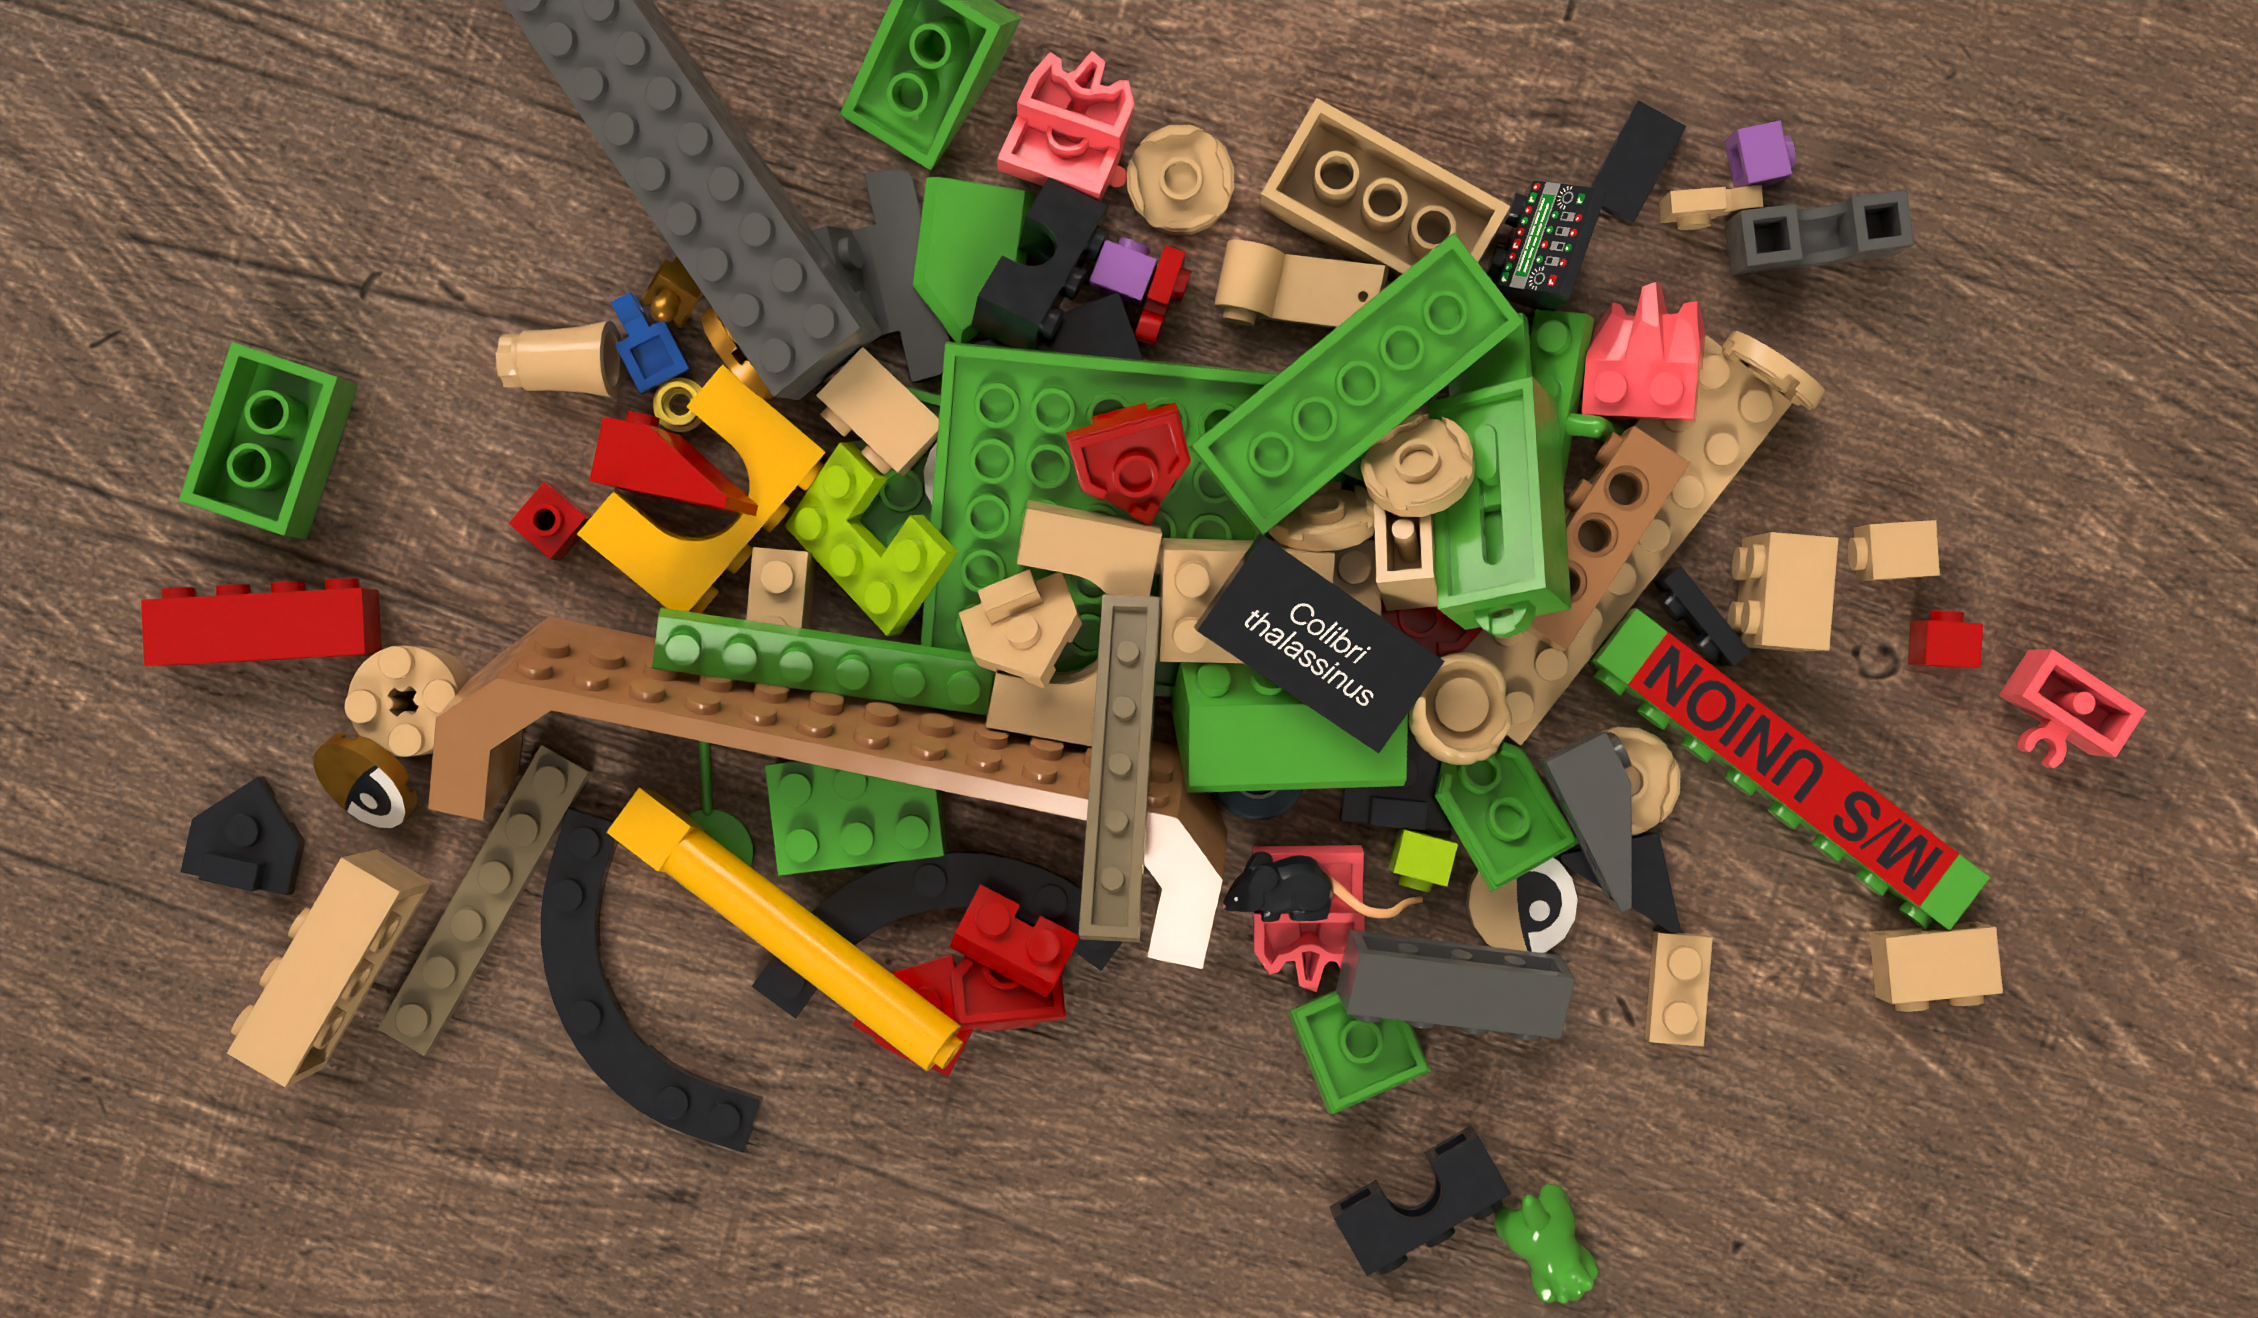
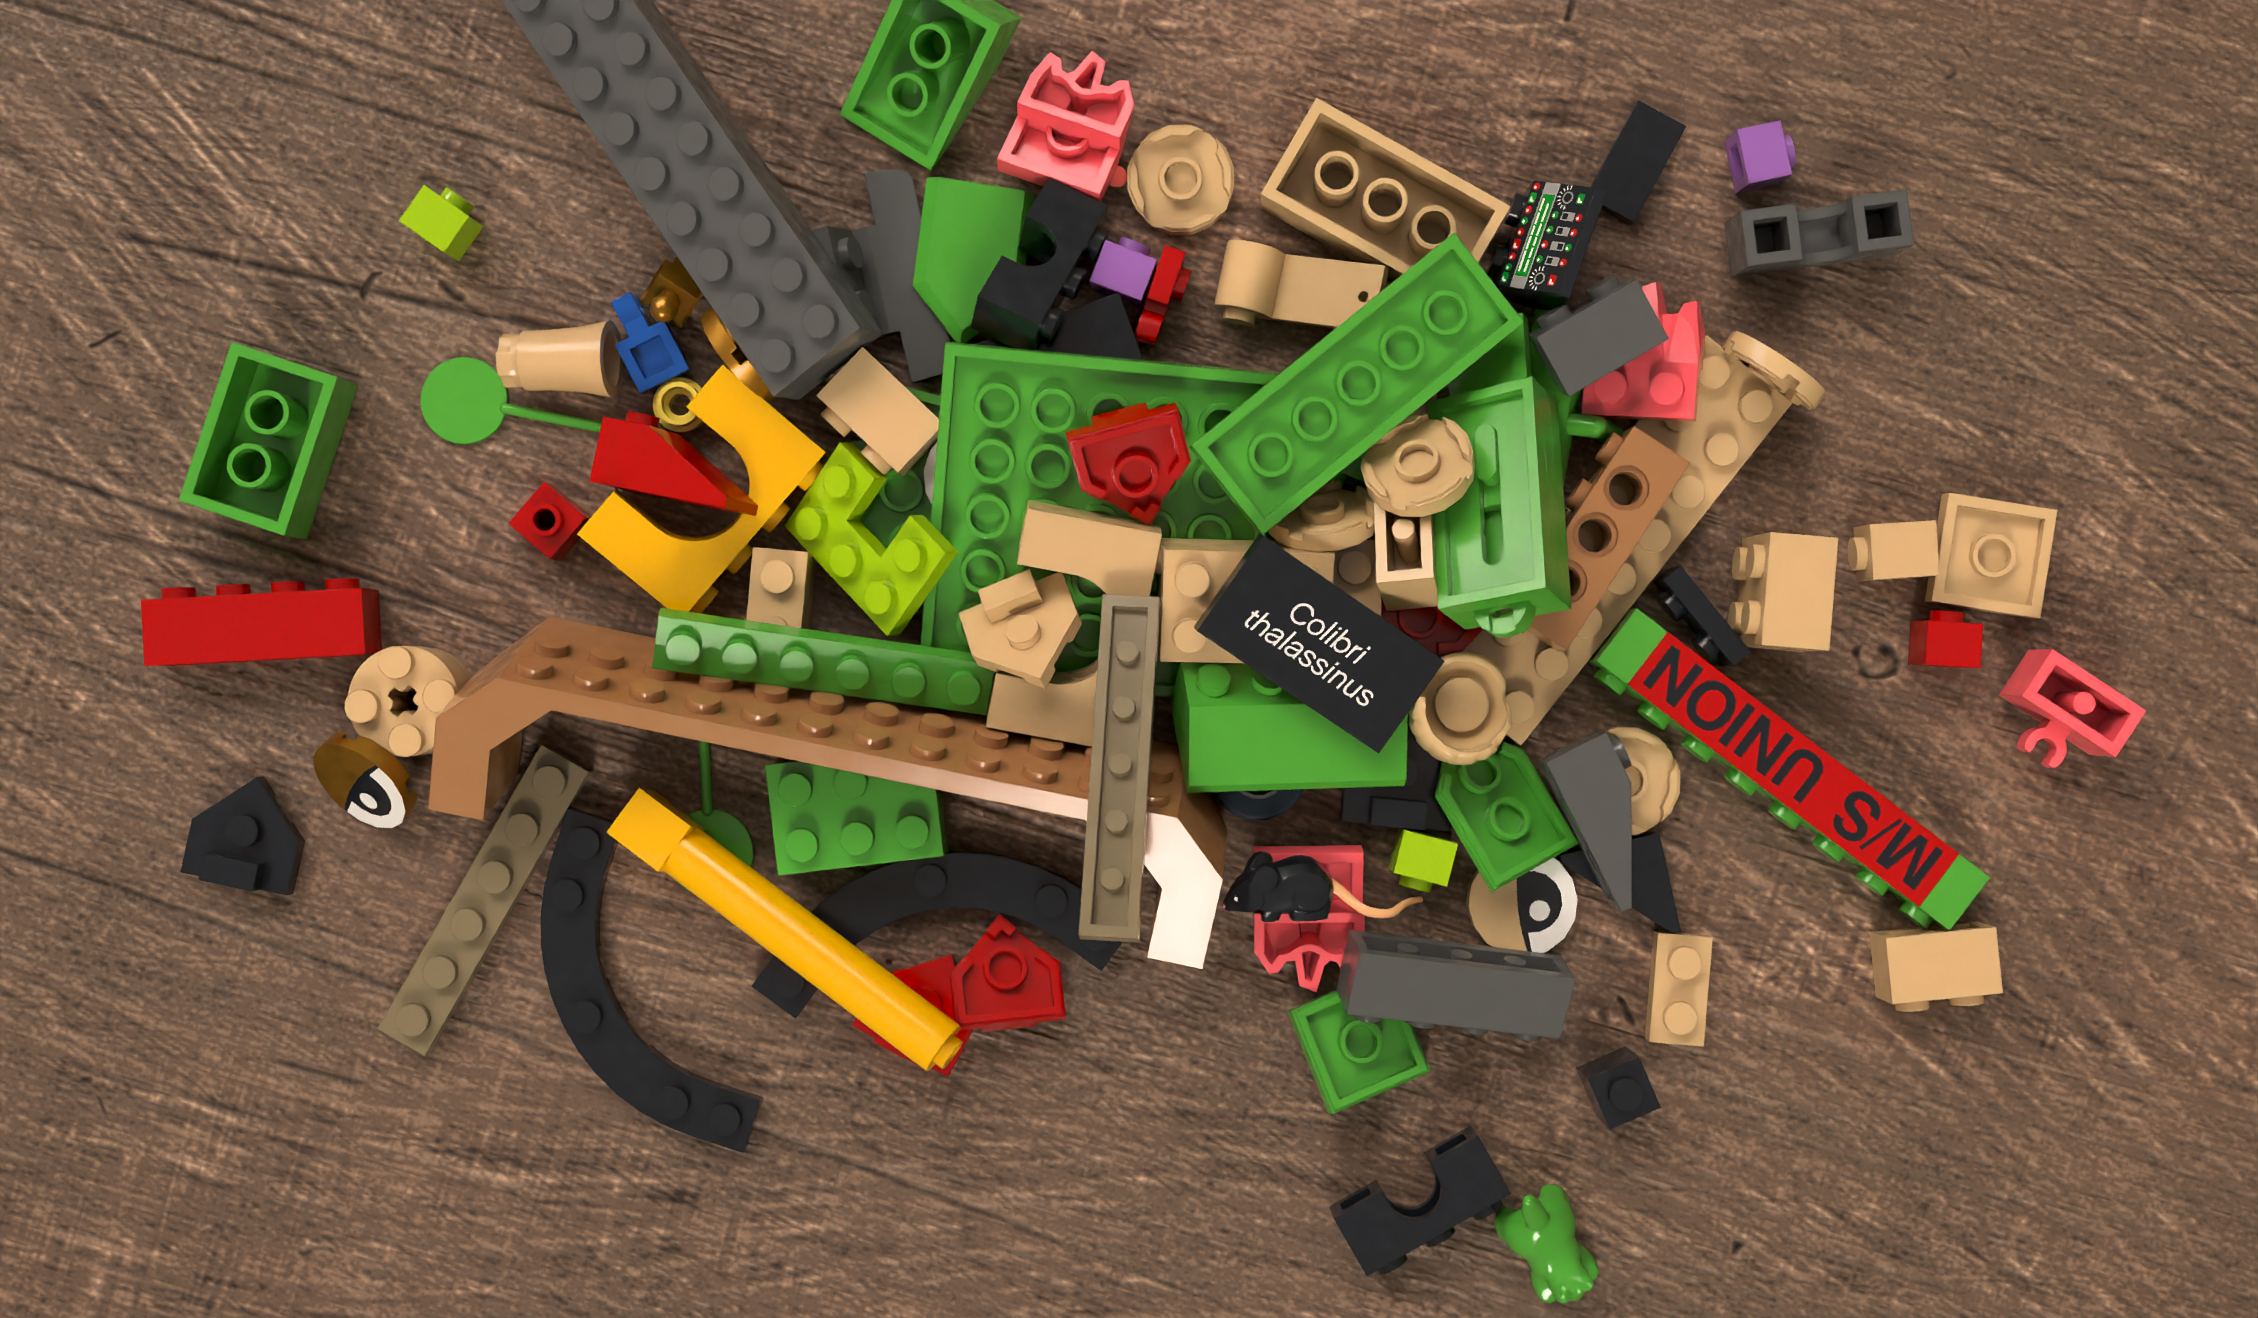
tan brick [227,849,432,1088] -> none
red brick [949,884,1079,998] -> none
tan plate [1659,185,1764,230] -> none
none -> lime plate [399,185,484,261]
none -> bright green piece [421,357,602,444]
none -> dark grey brick [1528,274,1669,396]
none -> black brick [1576,1046,1661,1130]
none -> tan plate [1925,493,2058,619]

